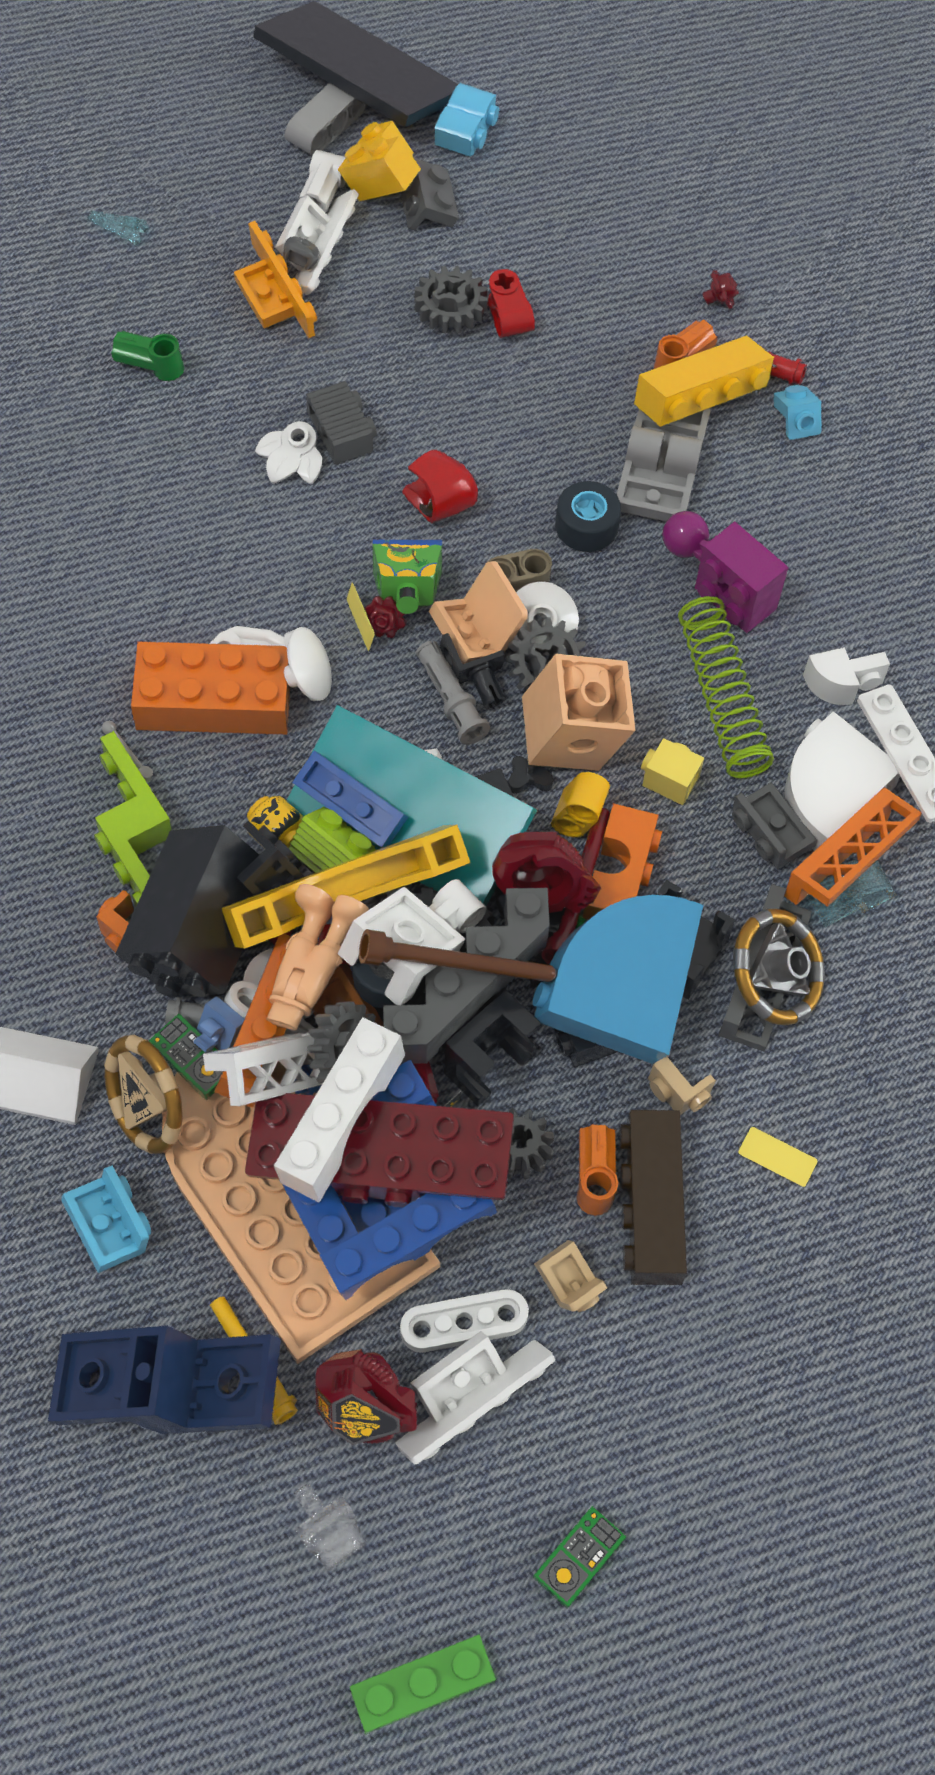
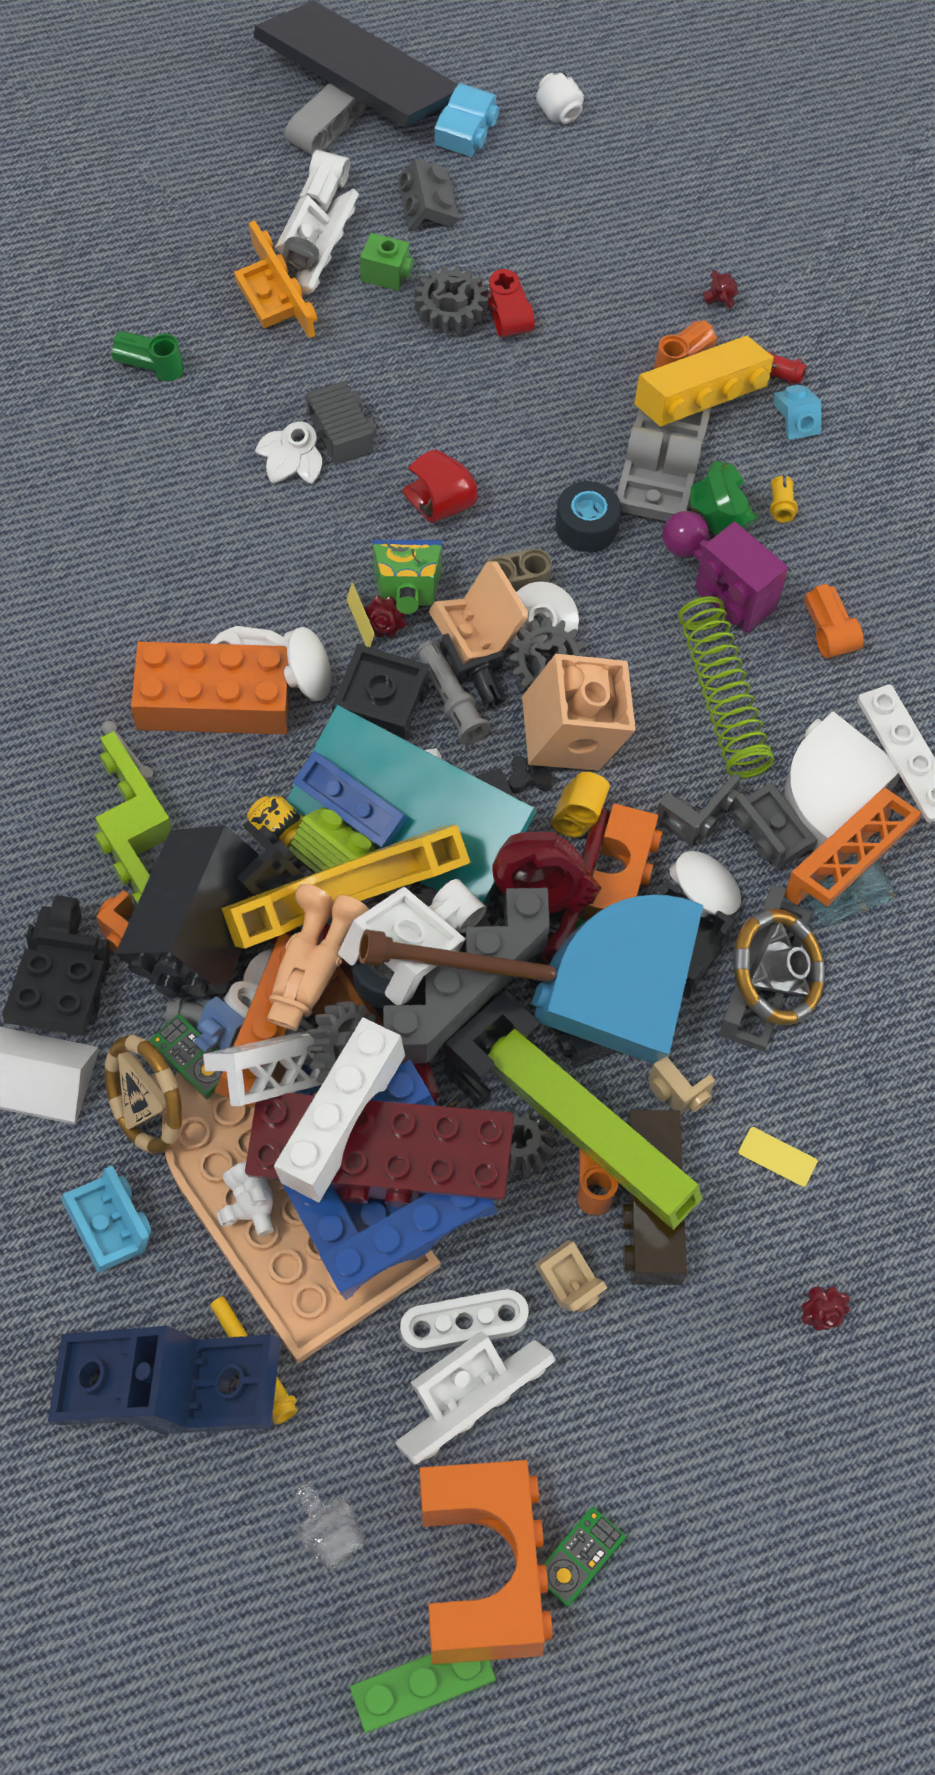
clear light blue piece [87,210,149,246] -> none
dark red helmet [315,1349,417,1445] -> none
yellow brick [337,121,421,201] -> none
light yellow brick [641,738,704,805] -> none
white brick [803,648,890,705] -> none
none -> black plate [2,895,110,1036]
none -> white piece [217,1162,274,1237]
none -> black panel [332,644,429,742]
none -> bright green brick [360,233,414,291]
none -> orange arch [420,1460,552,1664]
none -> lime brick [488,1028,702,1230]
none -> white head [536,73,584,124]
none -> dark grey bracket [656,773,741,847]
none -> white dish [670,851,741,917]
none -> green helmet [690,461,759,535]
none -> yellow pin [769,476,798,523]
none -> dark red plant [801,1286,850,1331]
none -> orange piece [804,583,864,658]

